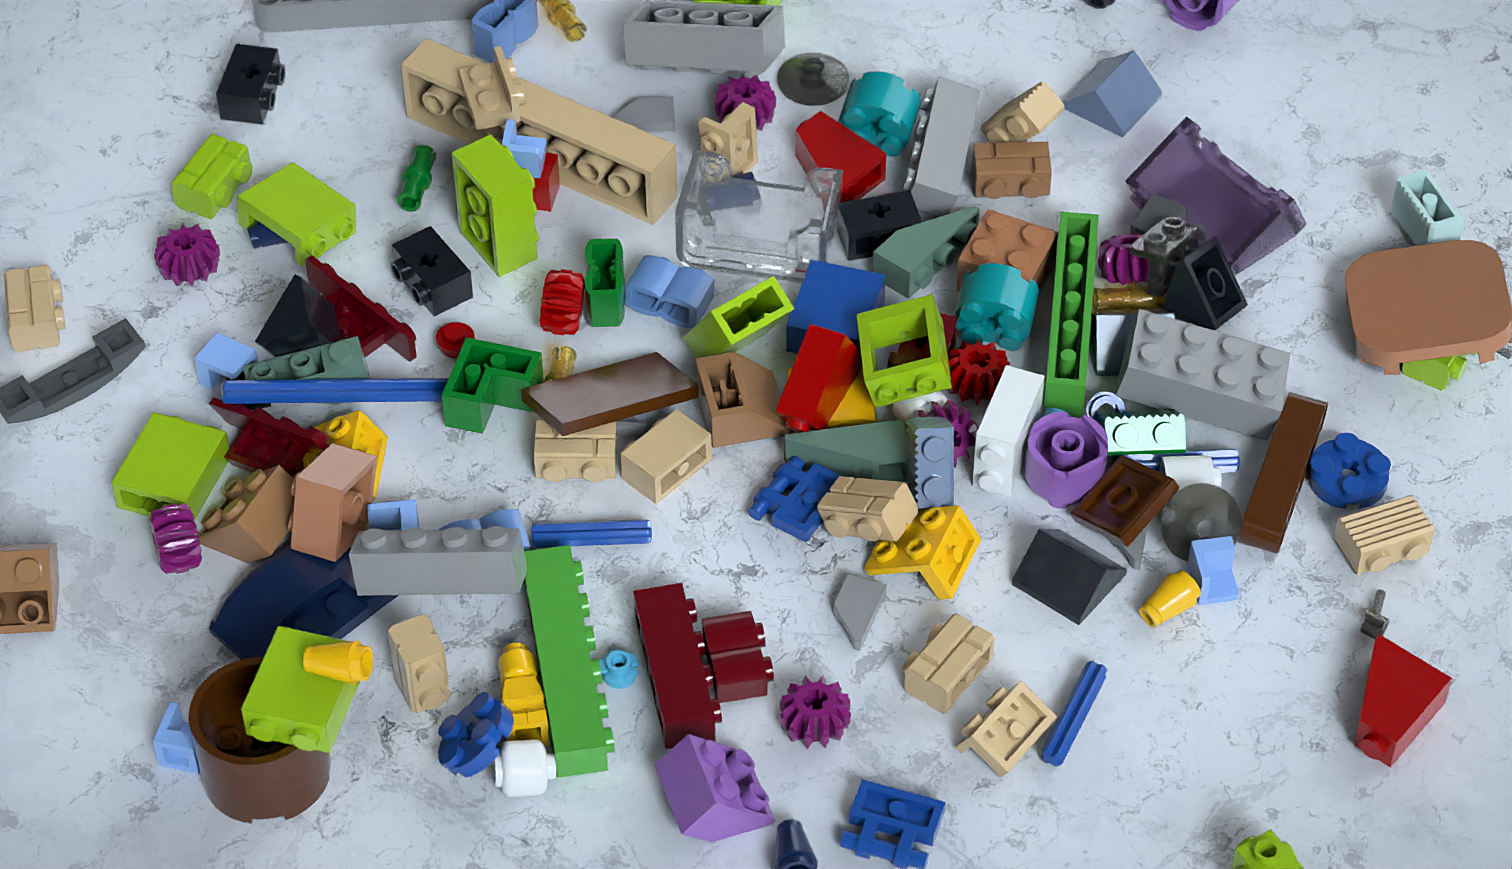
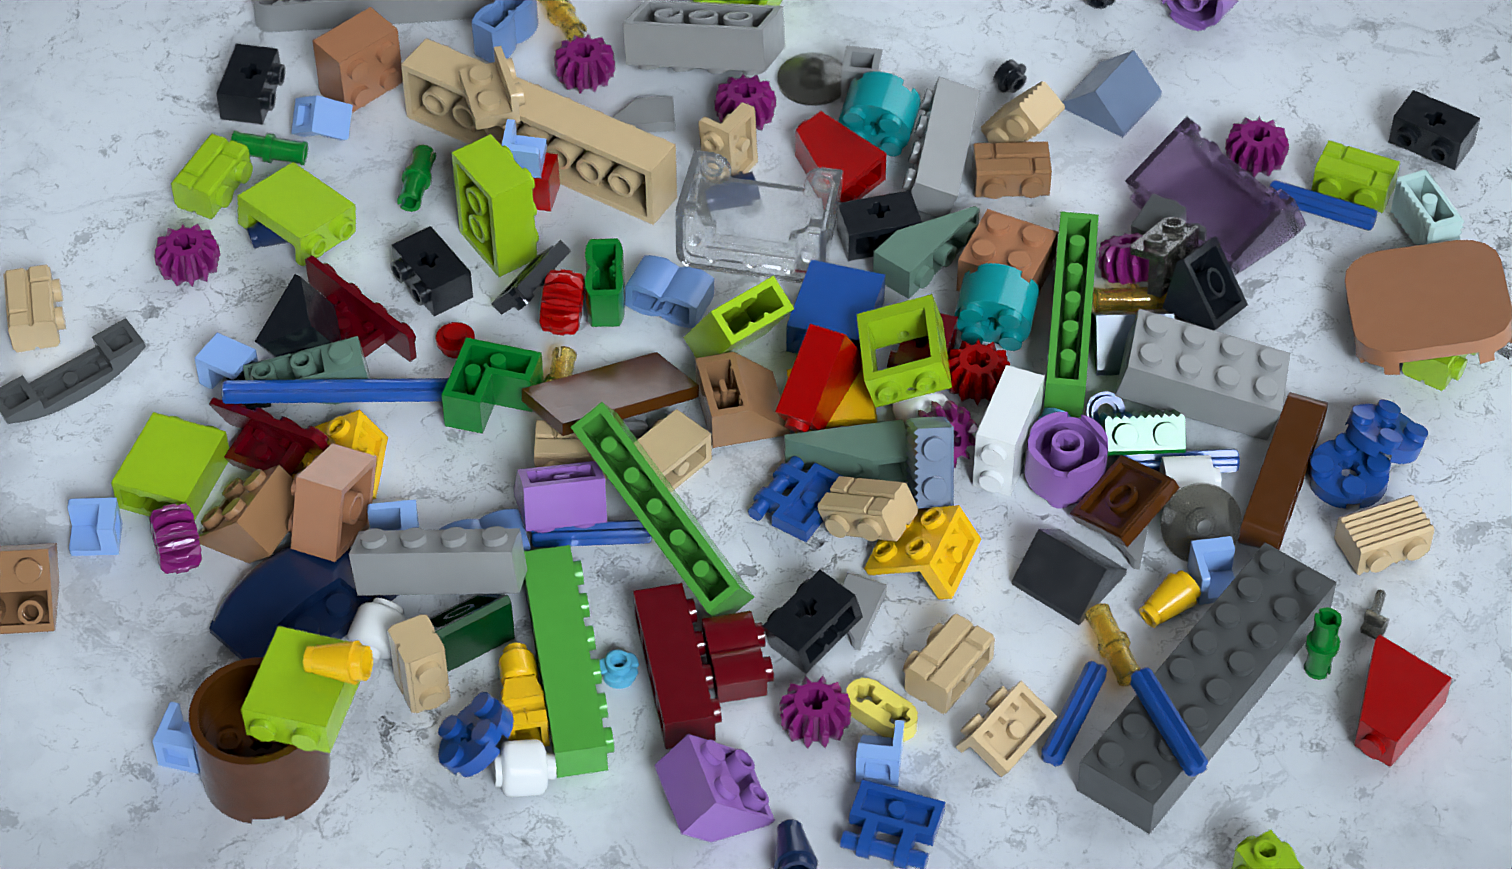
none -> light blue panel [67,497,123,556]
none -> green pin [231,131,308,165]
none -> light blue panel [291,95,353,141]
none -> nougat brick [313,7,403,113]
none -> white head [348,598,407,663]
none -> dark green slope [429,594,515,672]
none -> black plate [491,240,571,315]
none -> medium lavender slope [514,461,607,533]
none -> magenta gear [554,34,615,94]
none -> bright green brick [571,402,755,617]
none -> black brick [763,569,863,674]
none -> light grey brick [841,46,882,103]
none -> light yellow beam [846,678,918,742]
none -> light blue panel [855,720,904,786]
none -> black plate [993,59,1027,93]
none -> dark grey brick [1077,543,1336,834]
none -> clear yellow pin [1085,603,1141,686]
none -> blue axle [1130,667,1208,777]
none -> magenta gear [1225,116,1289,178]
none -> blue axle [1267,180,1377,231]
none -> green pin [1304,607,1342,680]
none -> lime brick [1311,140,1400,213]
none -> blue plate [1345,399,1428,464]
none -> black brick [1389,90,1480,170]

